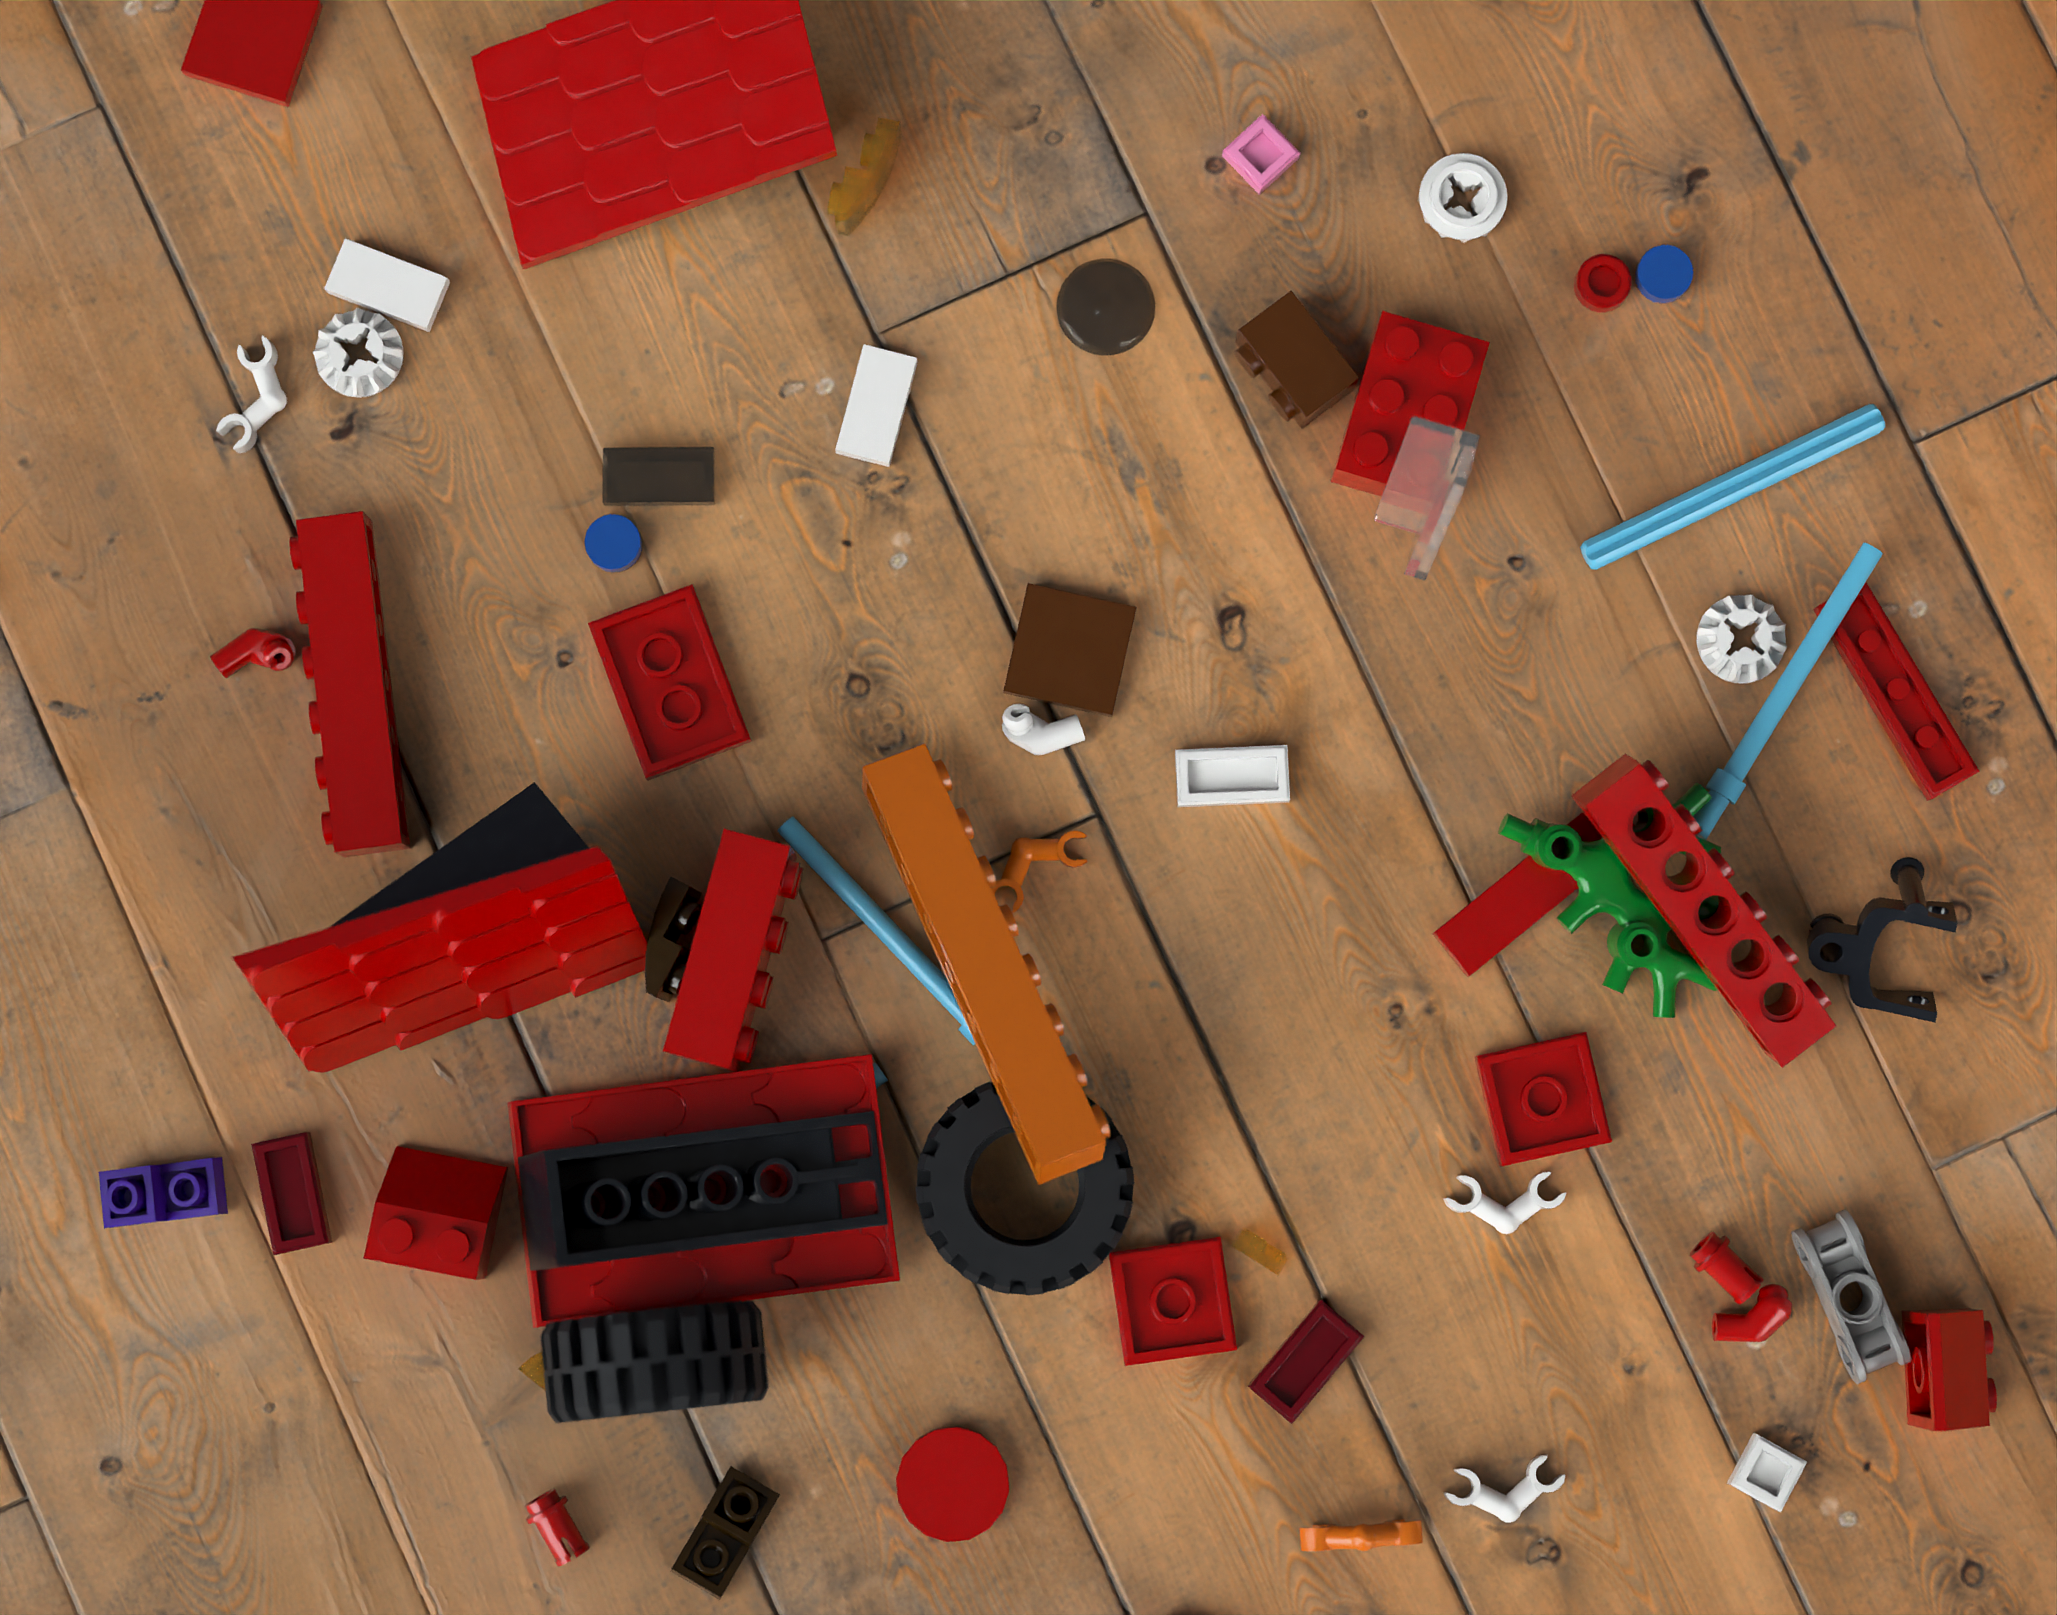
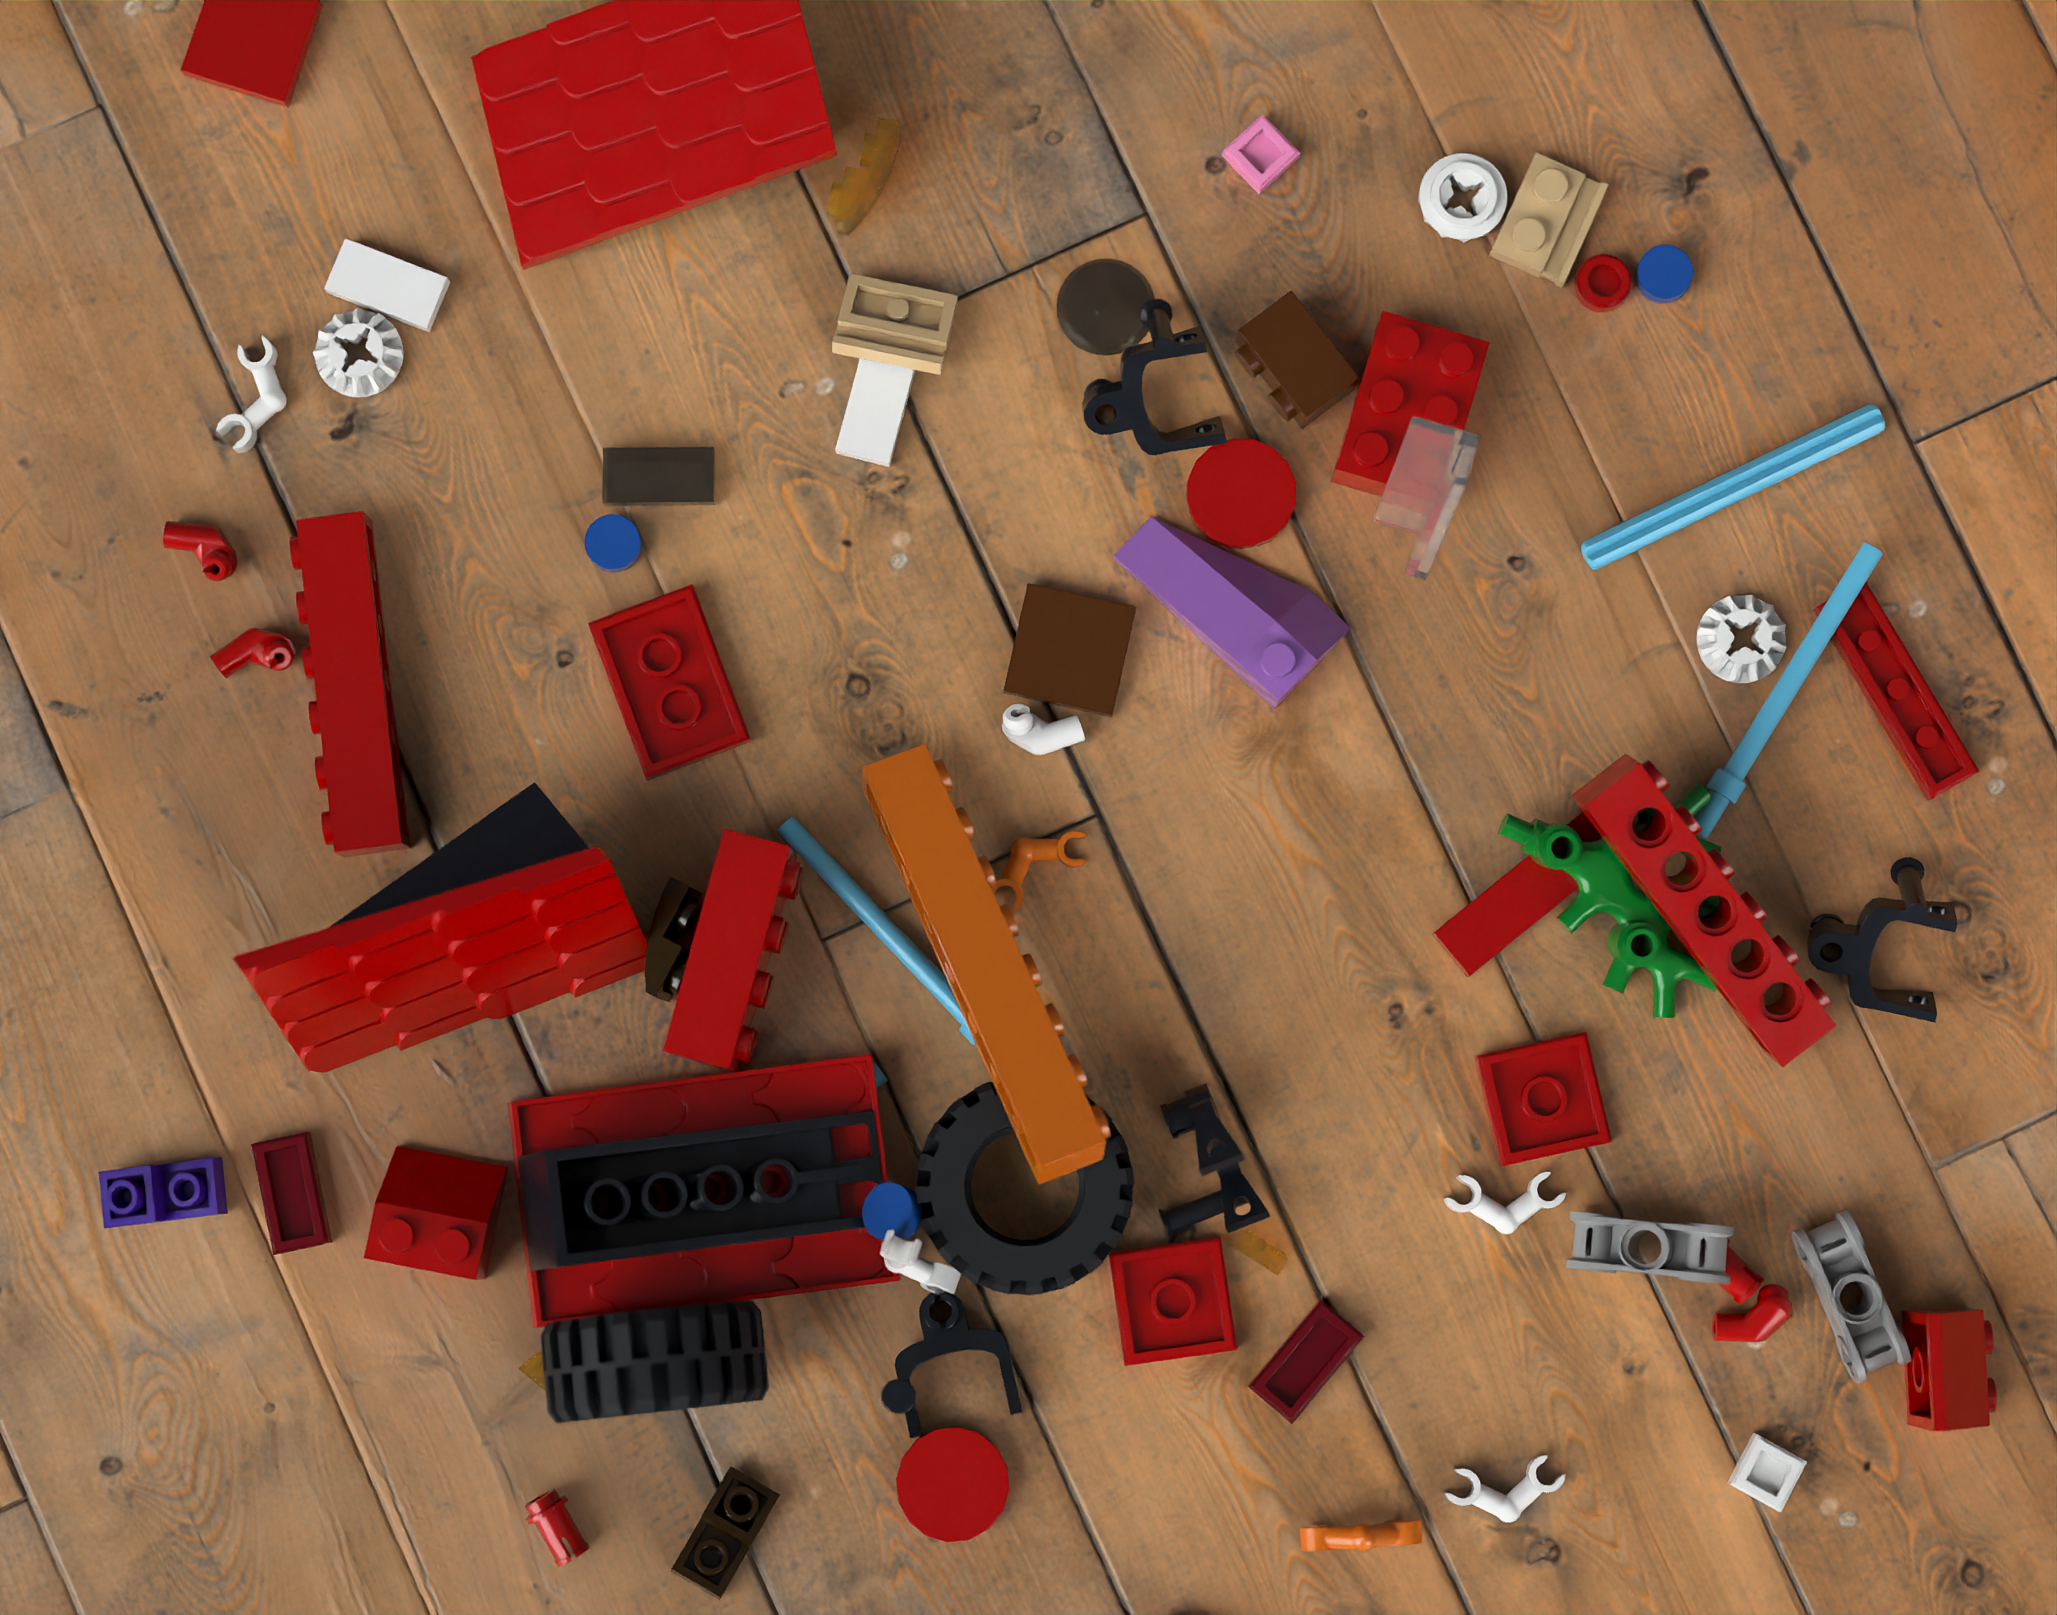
white tile [1175,745,1290,807] -> none
none -> red arm [163,521,237,581]
none -> tan plate [832,273,958,375]
none -> blue tile [862,1182,922,1240]
none -> white arm [879,1230,961,1295]
none -> black piece [881,1291,1023,1439]
none -> black piece [1082,299,1227,455]
none -> medium lavender wedge [1113,516,1351,709]
none -> black piece [1158,1083,1270,1239]
none -> red tile [1186,438,1296,549]
none -> tan plate [1489,152,1609,288]
none -> light grey piece [1566,1211,1734,1285]

